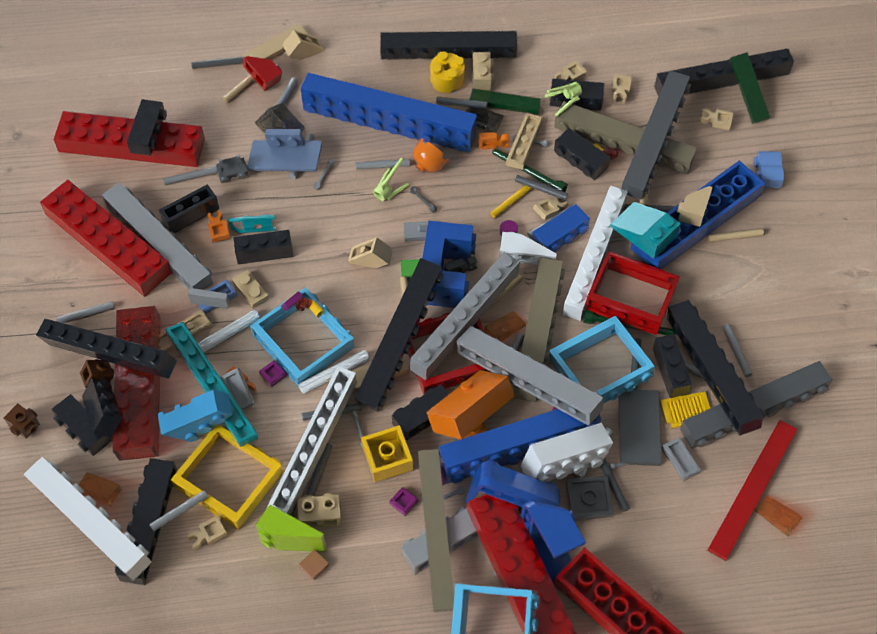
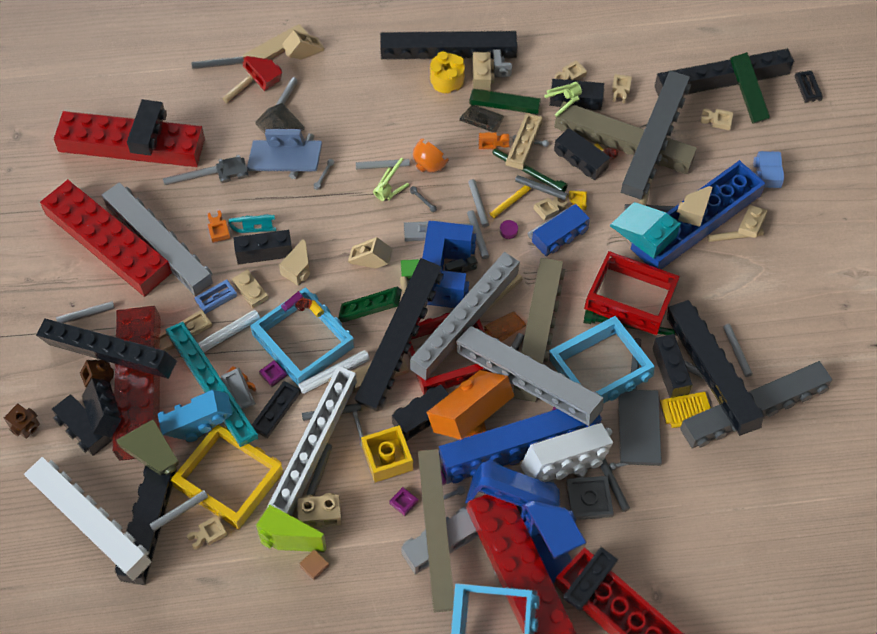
clear orange slope [78,472,122,507] -> none
black brick [159,184,220,233] -> none
light grey tile [188,288,230,309] -> none
blue brick [300,72,477,153] -> none
dark grey bar [436,96,488,109] -> none
white slope [500,232,557,265] -> none
white brick [562,186,628,321] -> none
light grey tile [662,437,701,481] -> none
red tile [707,419,797,561] -> none
clear orange slope [754,496,803,537] -> none
none -> olive slope [116,420,179,475]
none -> black tile [252,381,301,439]
none -> tan slope [279,239,310,286]
none -> dark green tile [338,286,402,323]
none -> light grey bar [467,210,489,259]
none -> light grey bar [468,179,489,227]
none -> light grey bracket [492,50,512,77]
none -> black tile [563,547,619,611]
none -> yellow tile [568,191,587,210]
none -> tan plate [738,205,768,238]
none -> black tile [794,70,823,103]

